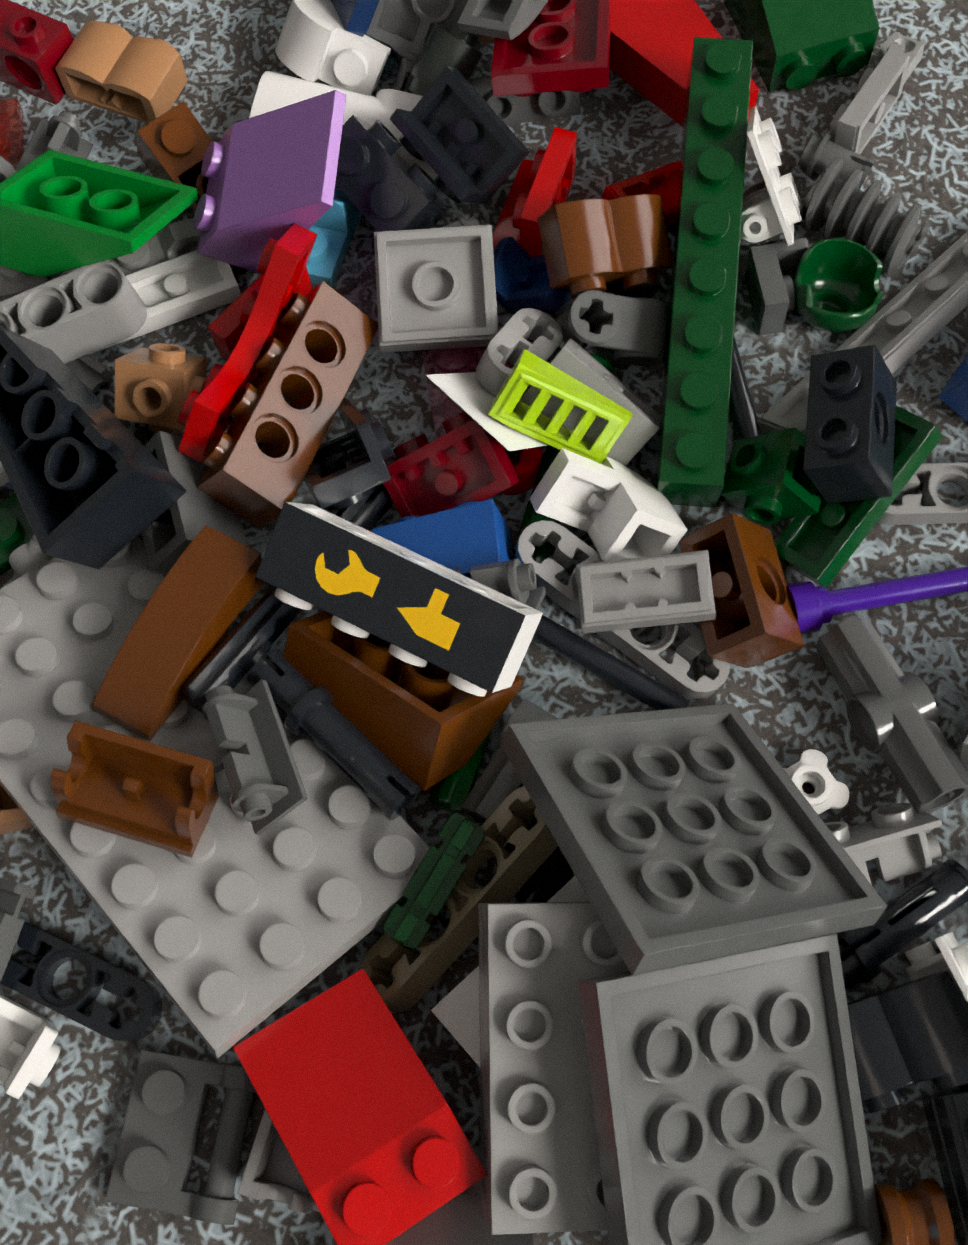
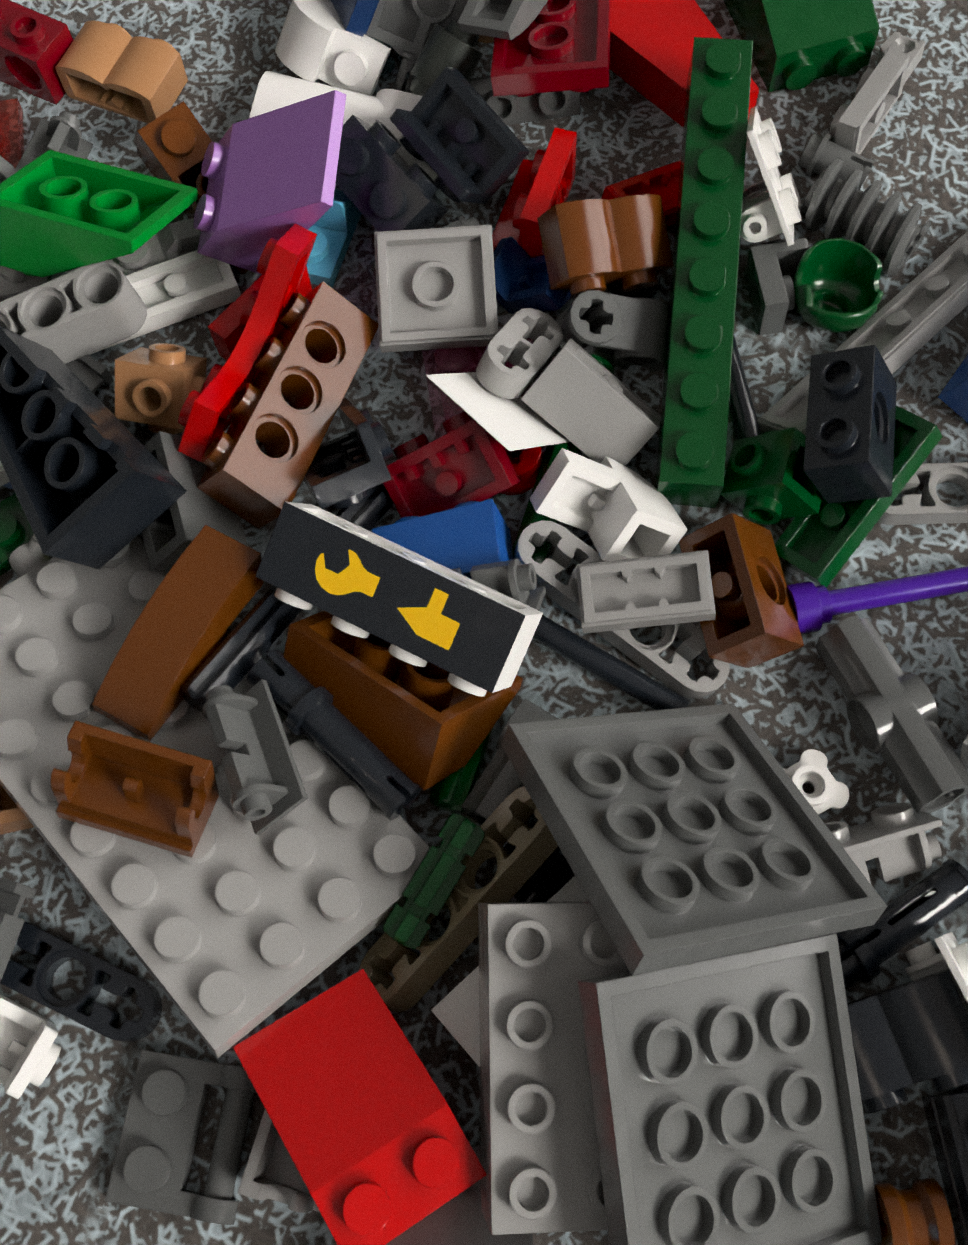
lime slope [488,349,633,464] -> none

